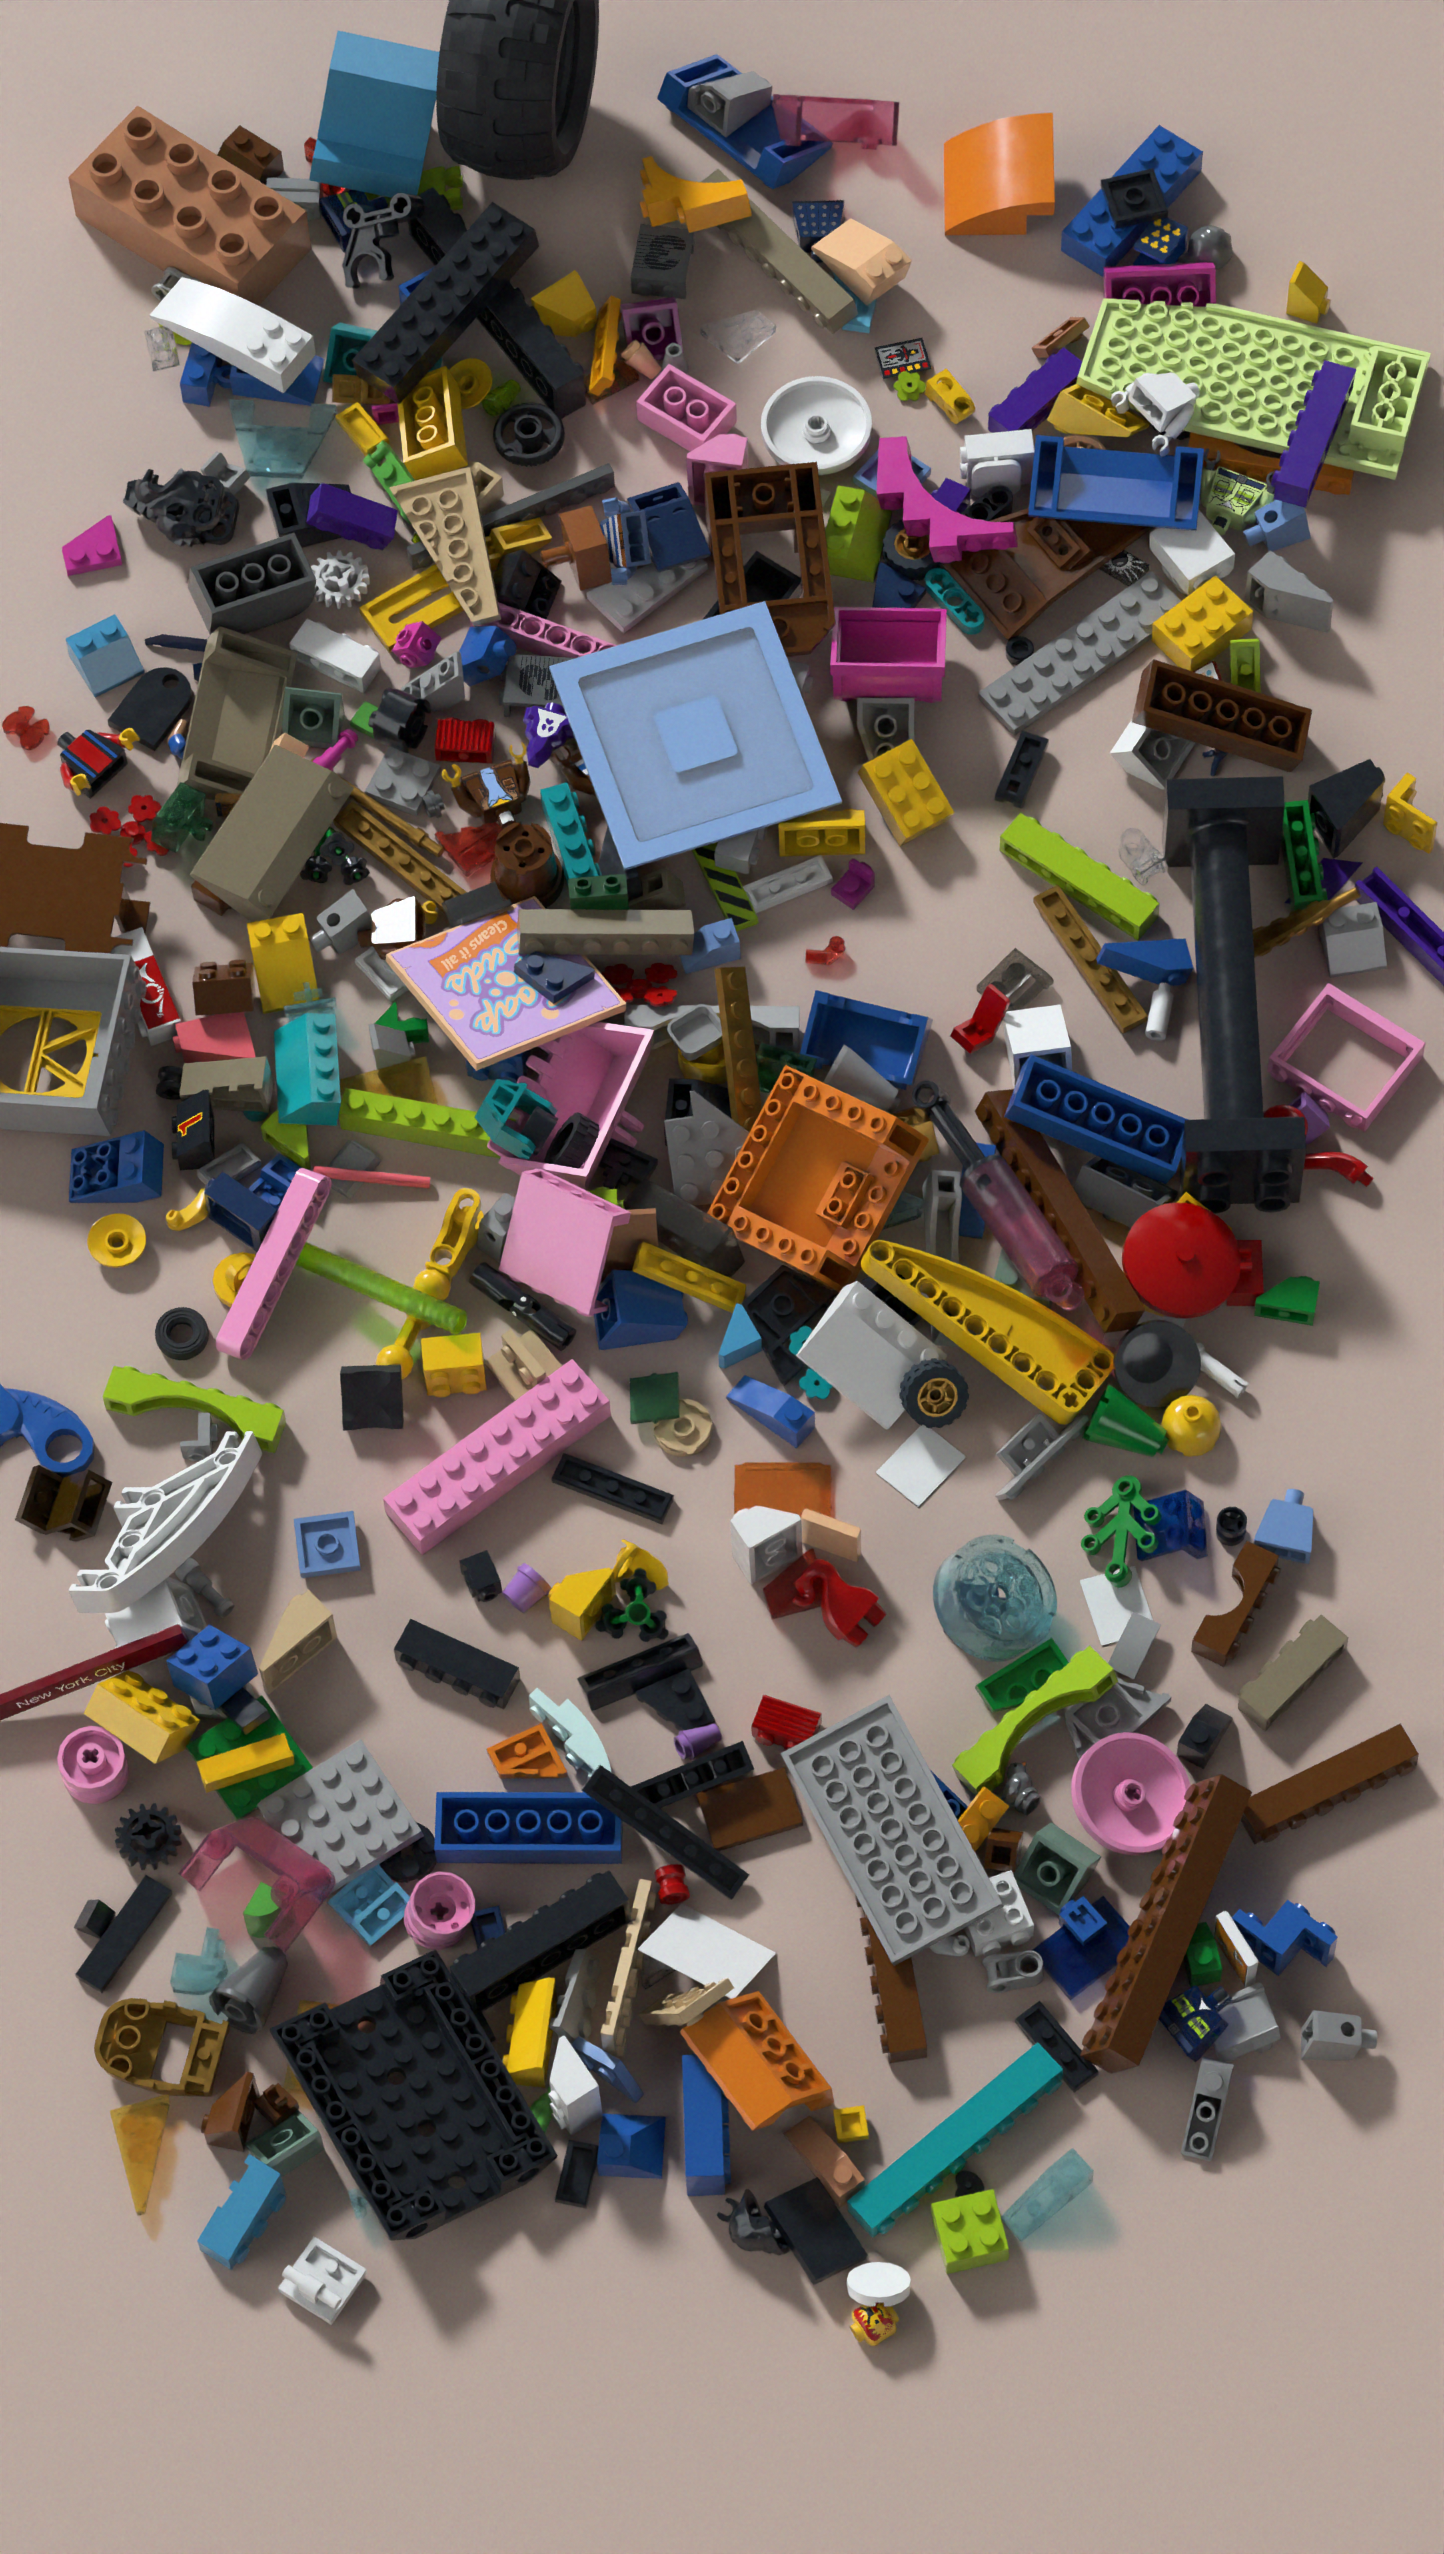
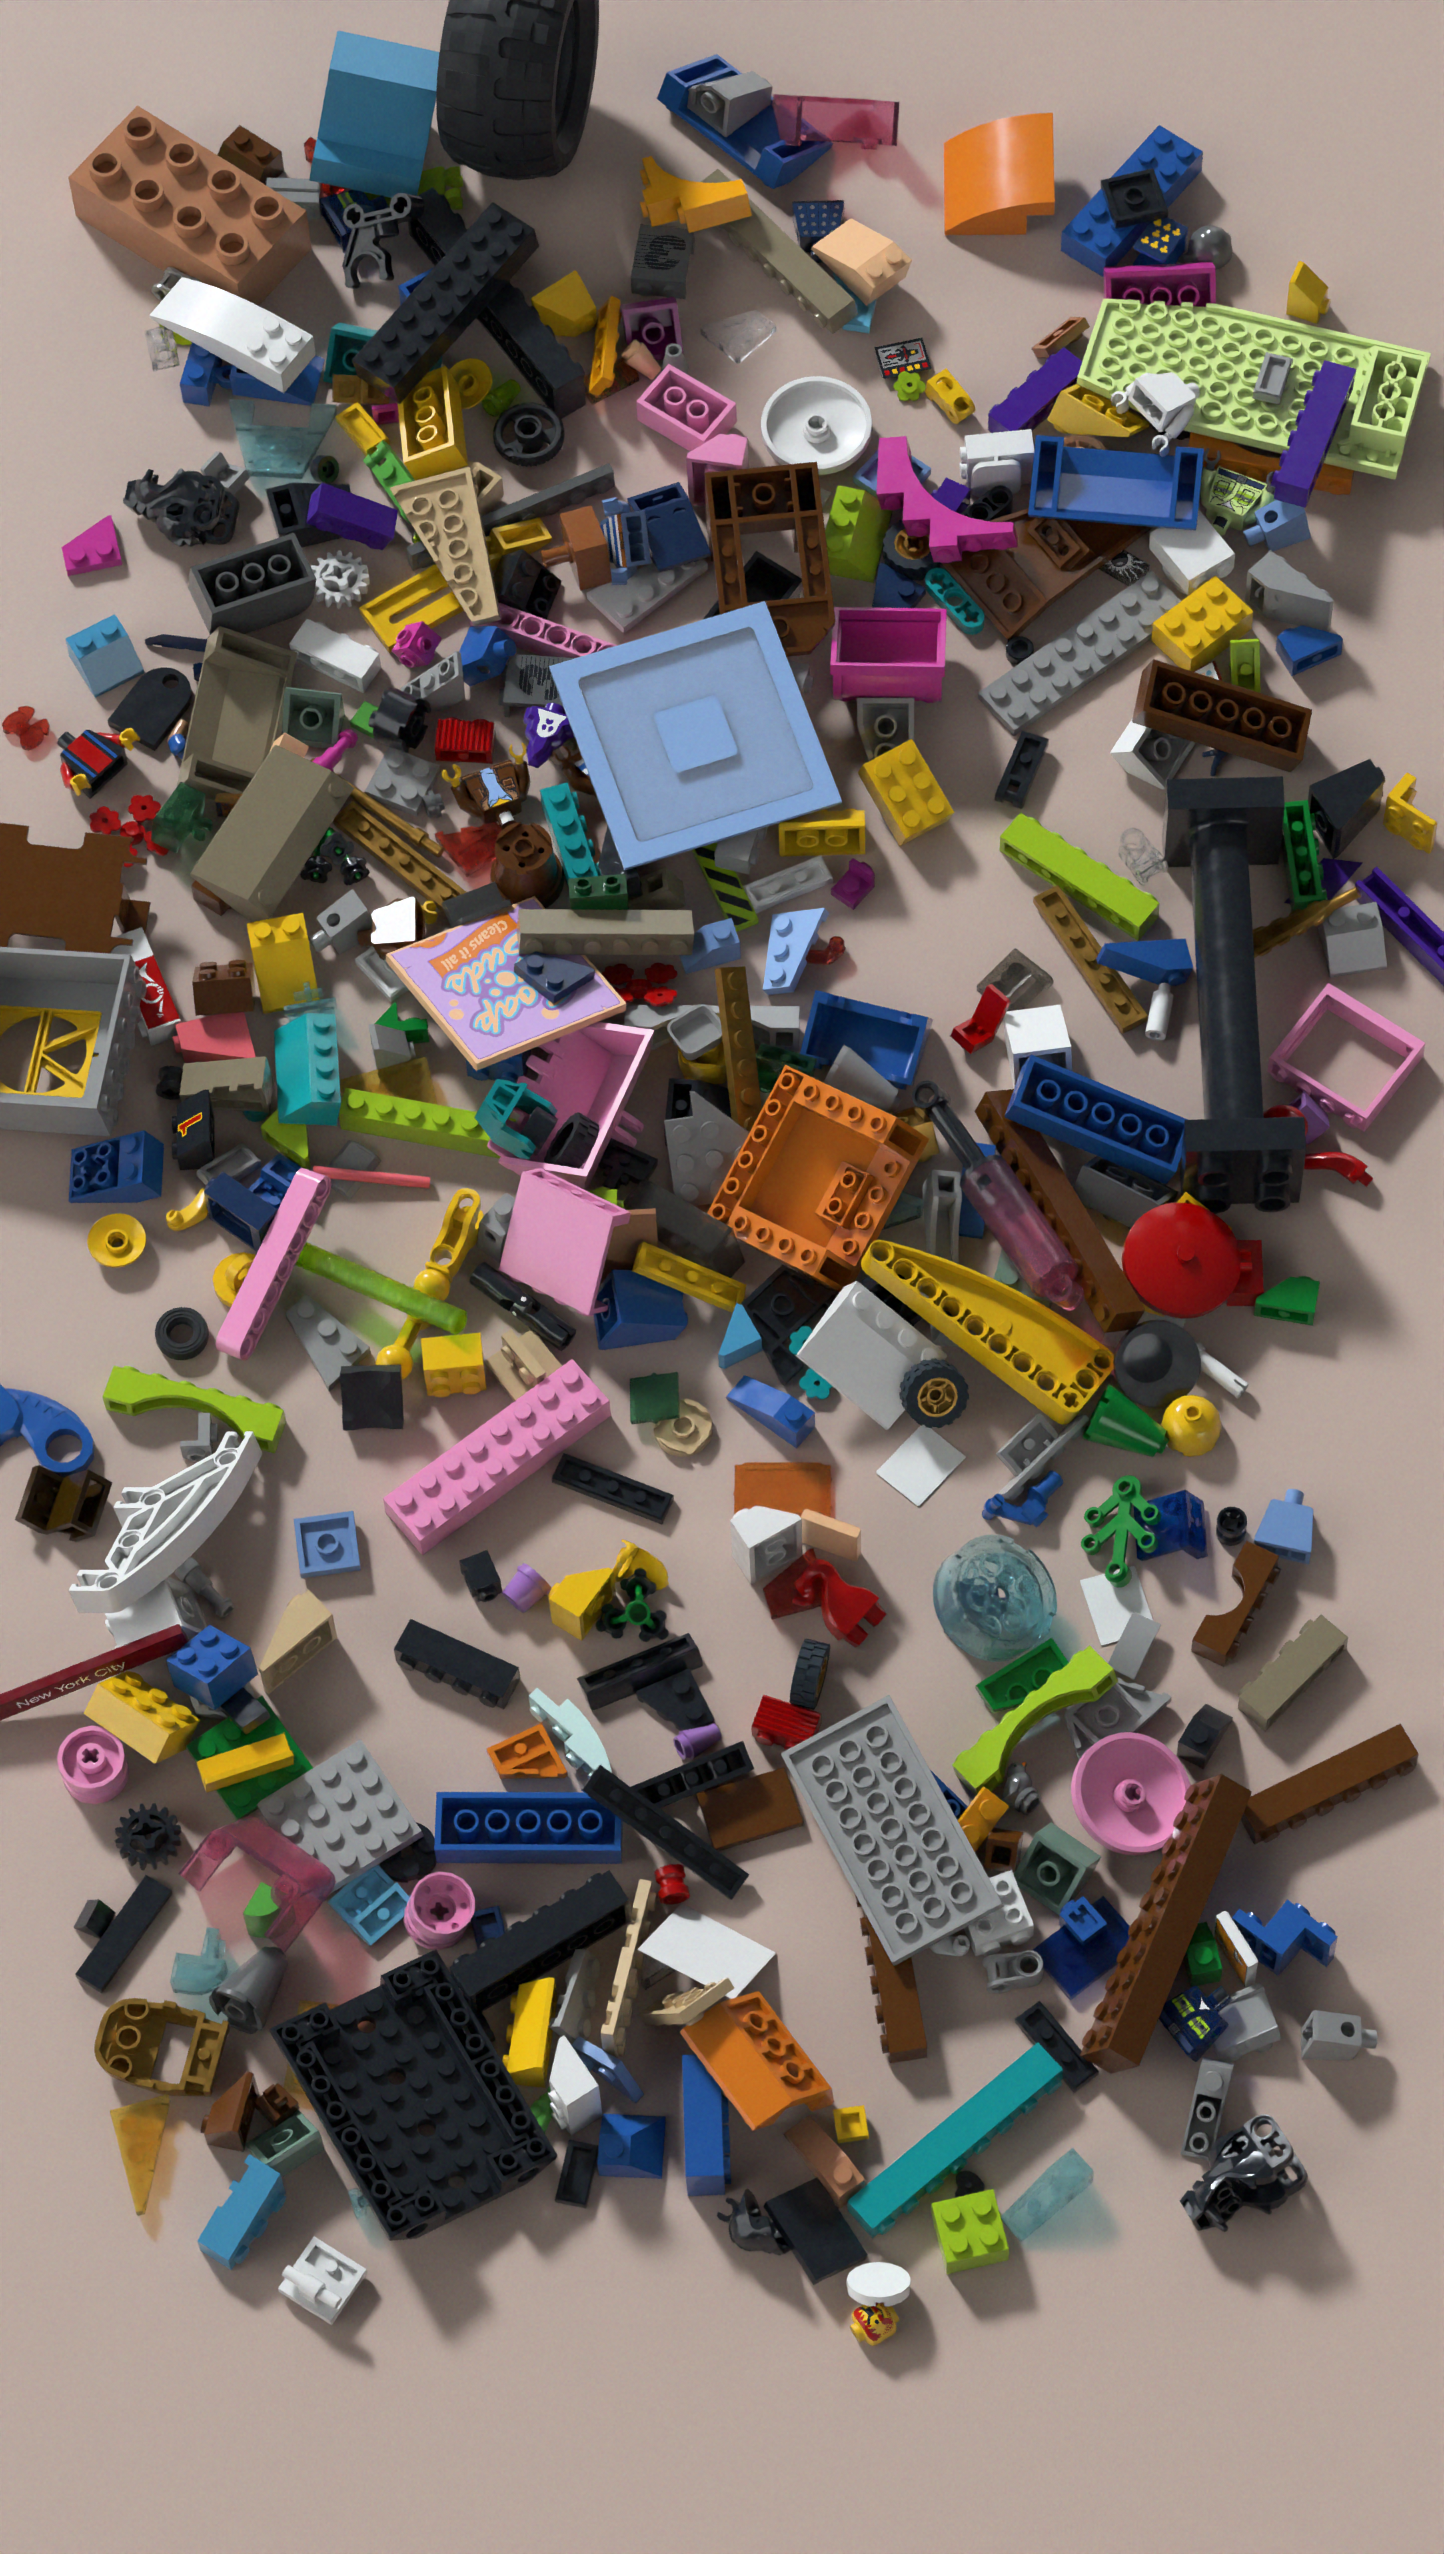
none -> light grey wing [285,1294,370,1392]
none -> black tile [310,455,339,483]
none -> light blue wing [763,908,829,995]
none -> black wheel [789,1638,830,1709]
none -> blue pin [982,1470,1064,1528]
none -> black animal [1180,2114,1308,2232]
none -> light grey tile [1252,352,1293,404]
none -> blue slope [1275,625,1343,676]

